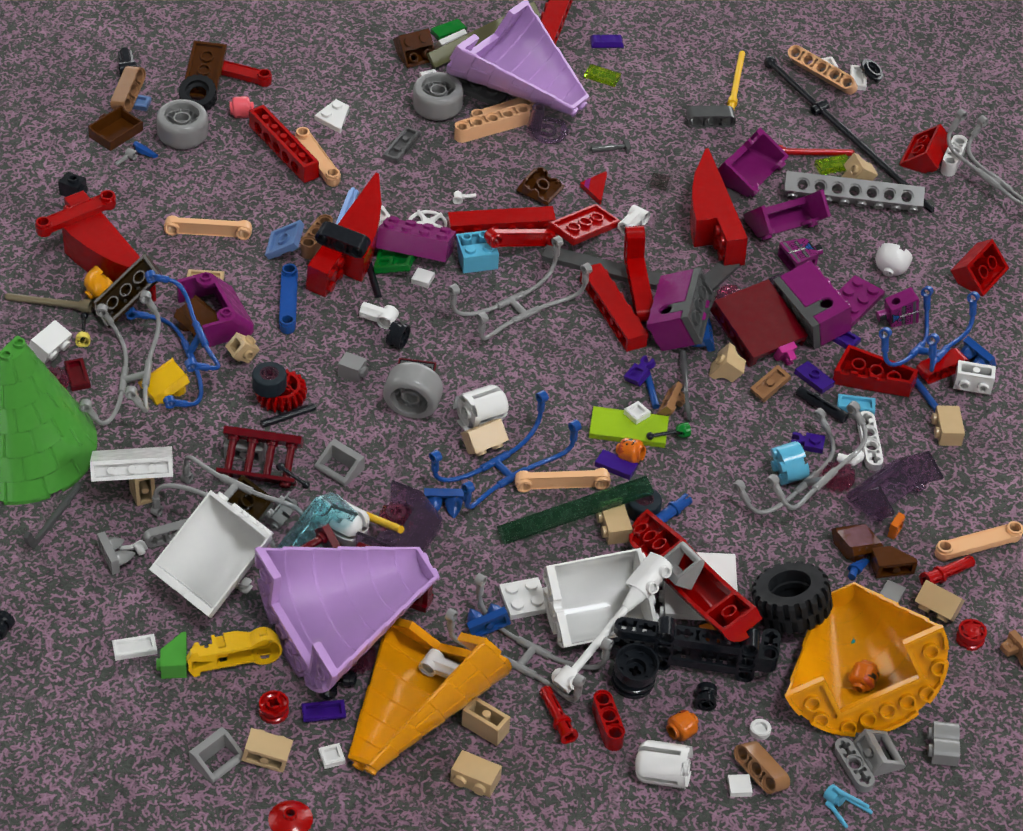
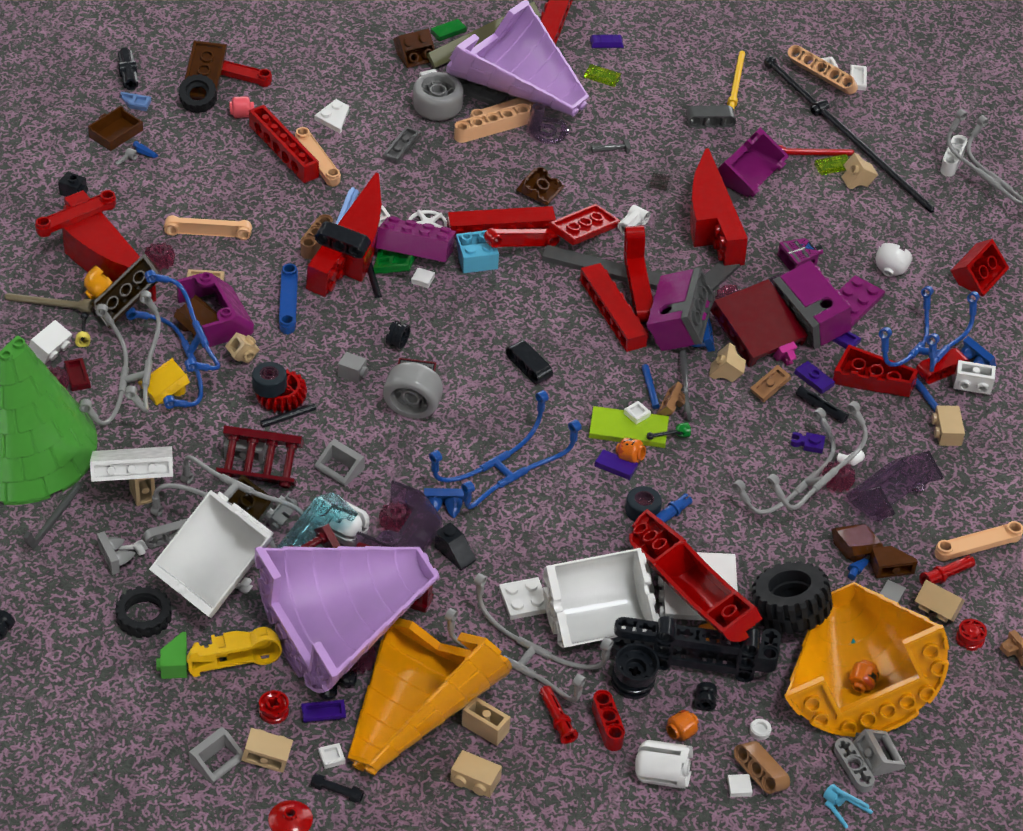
medium nougat beam [110,66,146,112] -> none
white tile [112,634,157,661] -> none
light grey wheel [156,99,209,149] -> none
medium blue plate [265,220,304,260] -> none
black hinge [276,463,310,489] -> none
white piece [359,302,399,329] -> none
yellow bar [364,510,404,534] -> none
white piece [418,648,461,678] -> none
white tile [434,29,467,49] -> none
light grey bar [448,236,593,341] -> none
white hand [453,191,476,204] -> none
white cylinder [453,385,509,431] -> none
tan brick [461,418,509,457] -> none
blue tile [467,603,511,637] -> none
clear green tile [497,476,654,545] -> none
light nougat piece [515,468,611,493] -> none
white bar [552,552,673,694] -> none
red tile [580,171,607,205] -> none
tan brick [596,500,633,545] -> none
dark purple plate [624,355,656,387] -> none
light grey tile [663,541,705,590] -> none
magenta windscreen [743,189,831,241] -> none
medium azure brick [771,441,810,485] -> none
light grey brick [783,171,925,213] -> none
medium azure tile [837,394,876,415] -> none
white beam [857,411,883,471] -> none
black gear [860,59,883,82] -> none
magenta torso [876,287,919,327] -> none
orange tile [887,512,905,540] -> none
red slope [899,124,952,174] -> none
light grey brick [927,721,960,767] -> none
none -> black tyre [115,586,172,638]
none -> clear pink gear [145,242,175,271]
none -> black bar [310,773,364,803]
none -> black slope [434,522,476,571]
none -> black beam [506,340,553,385]

